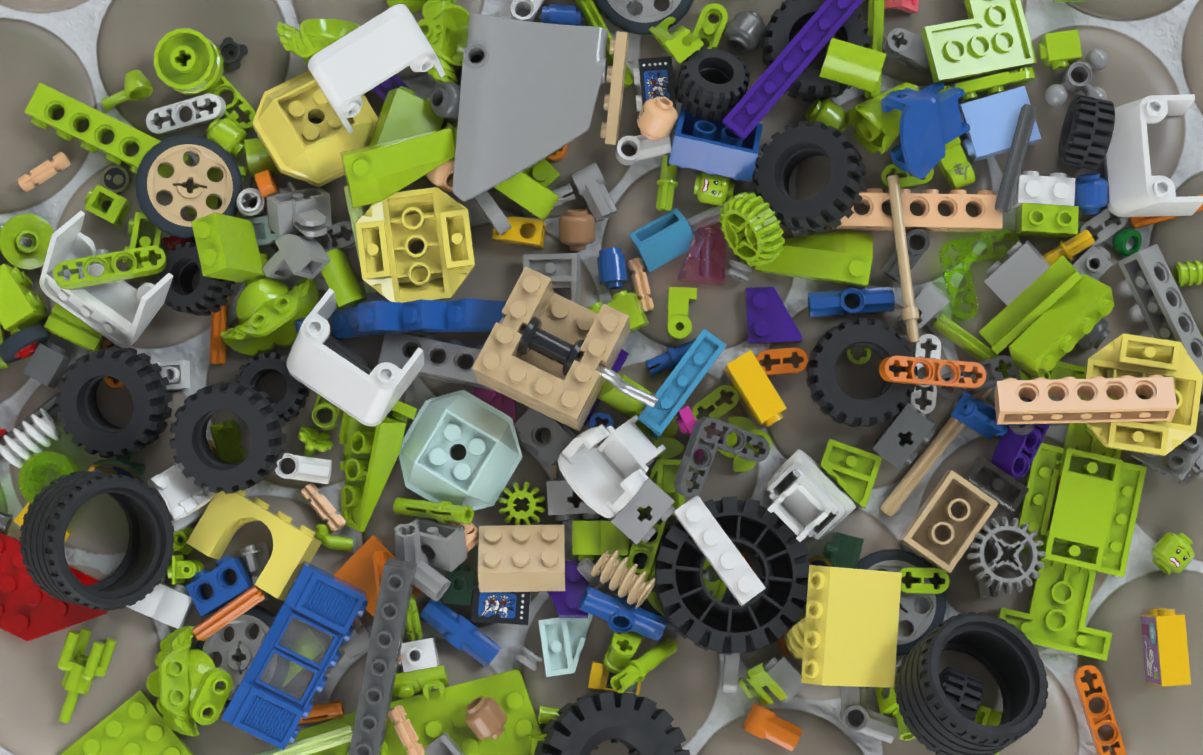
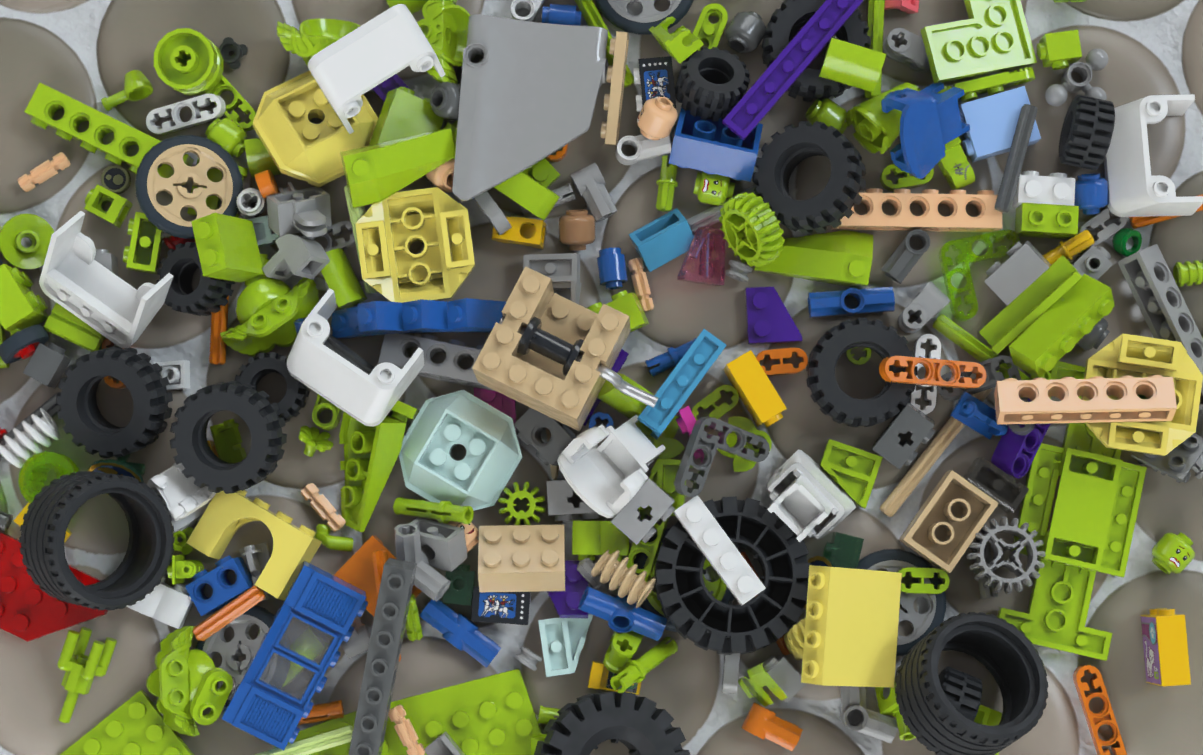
lime beam [53,246,167,289] -> none
white piece [275,453,332,485] -> none
lime plate [393,665,449,701] -> none
white brick [398,637,440,672] -> none
medium nougat head [464,696,507,740] -> none
lime leg [667,287,697,340] -> none
tan bar [887,175,920,343] -> none

